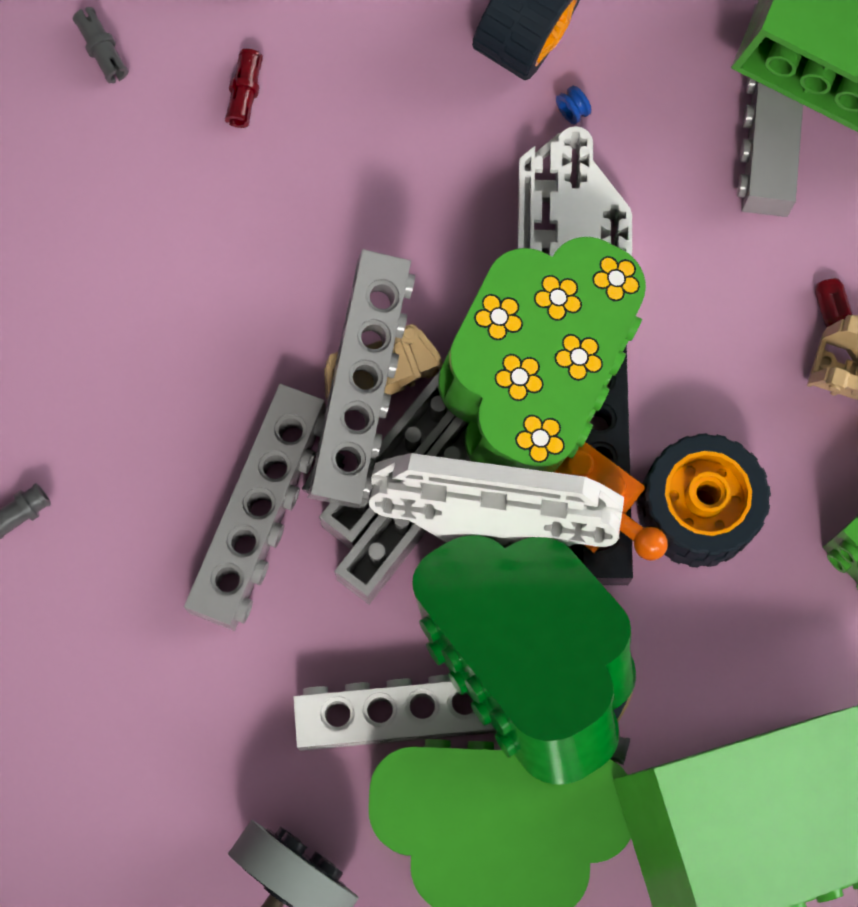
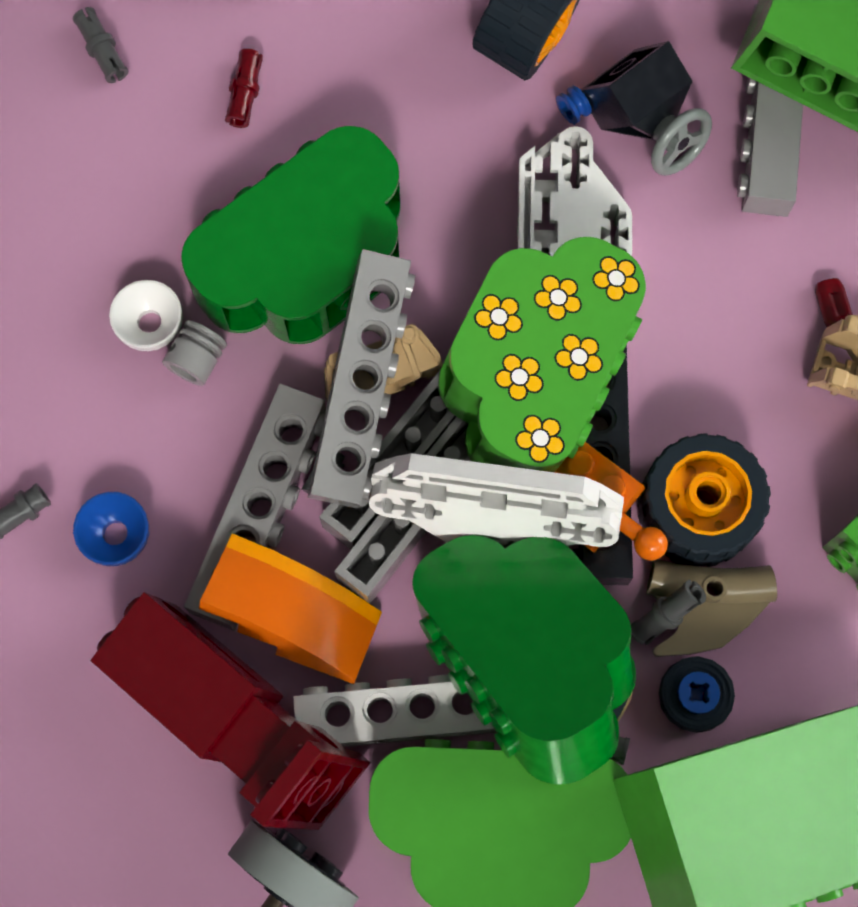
none -> blue piece [73,492,149,566]
none -> dark red brick [90,592,371,830]
none -> white piece [109,280,183,351]
none -> light grey piece [162,320,227,386]
none -> green brick [181,126,400,344]
none -> orange slope [199,533,382,684]
none -> black piece [581,41,712,176]
none -> dark grey pin [631,580,706,645]
none -> dark tan pin [646,559,777,657]
none -> black wheel [658,656,735,733]

